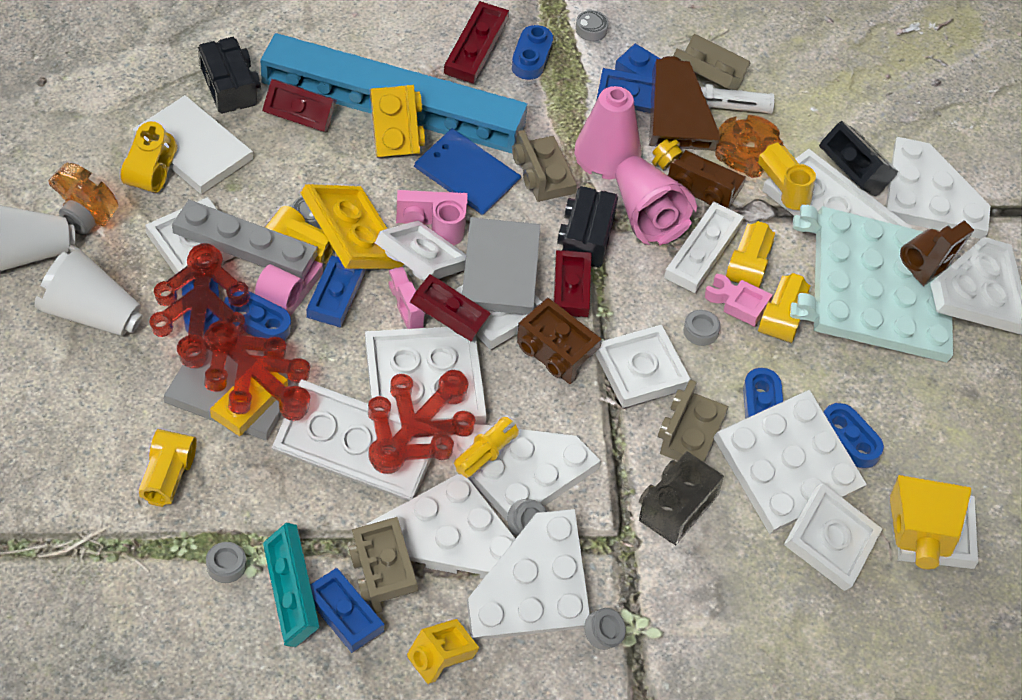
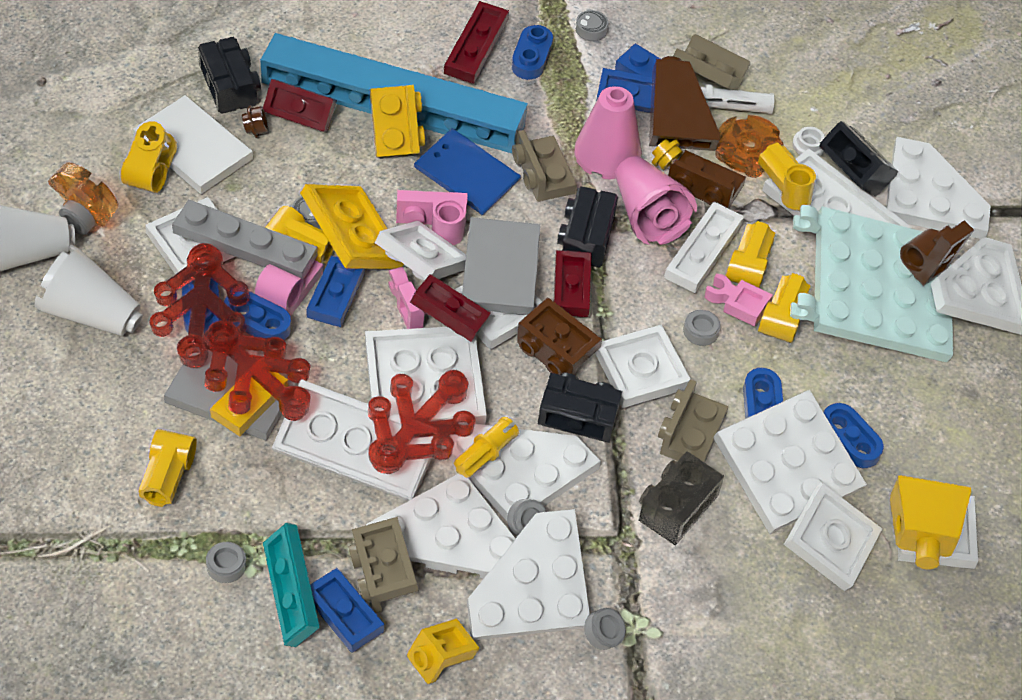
none -> reddish brown plate [242,105,268,138]
none -> black brick [538,373,623,443]
none -> white plate [792,127,825,156]

